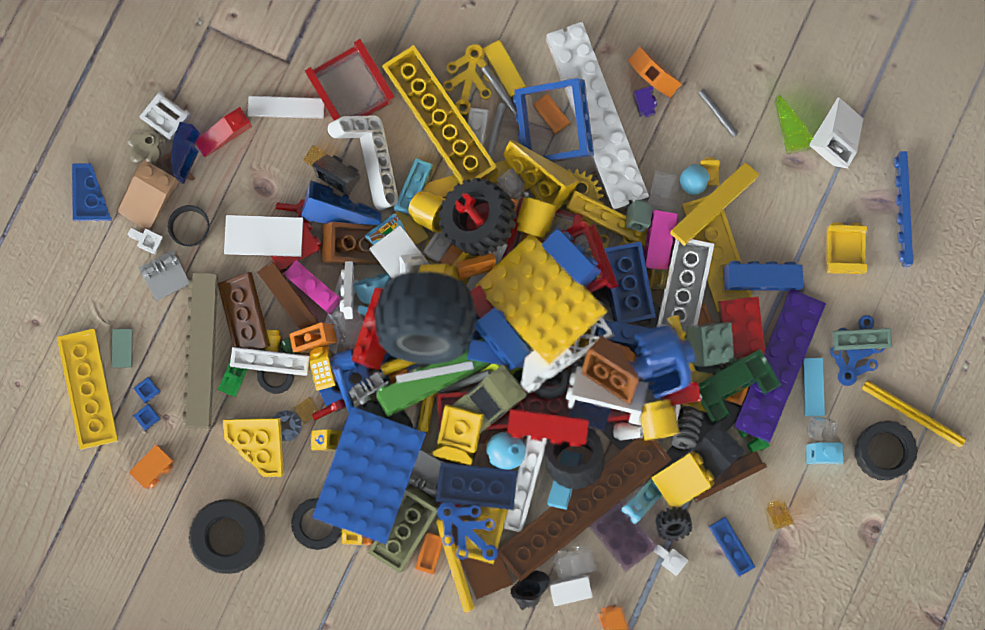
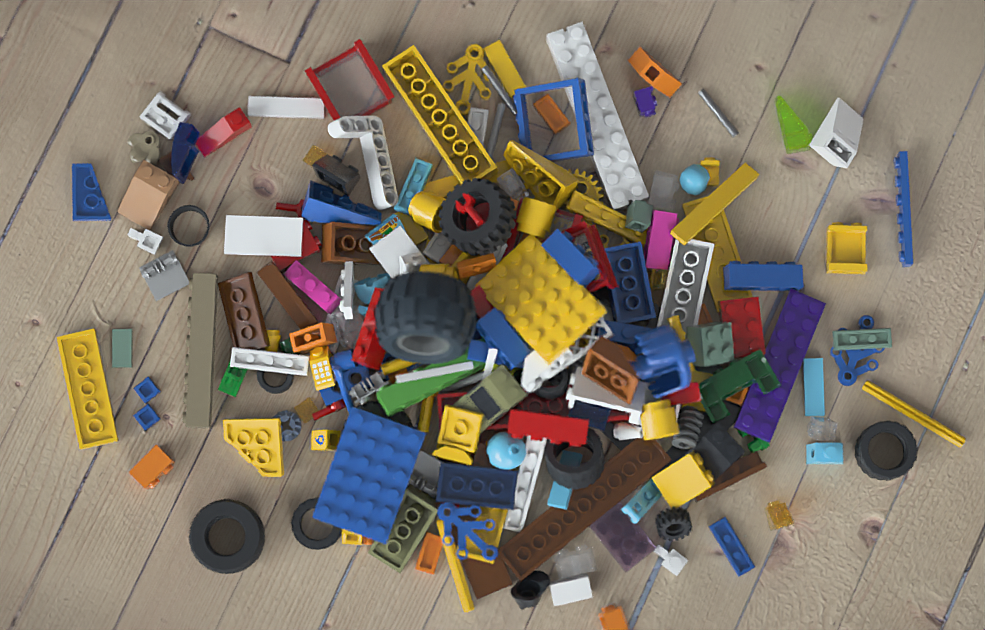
none -> white sticker [482,349,497,380]

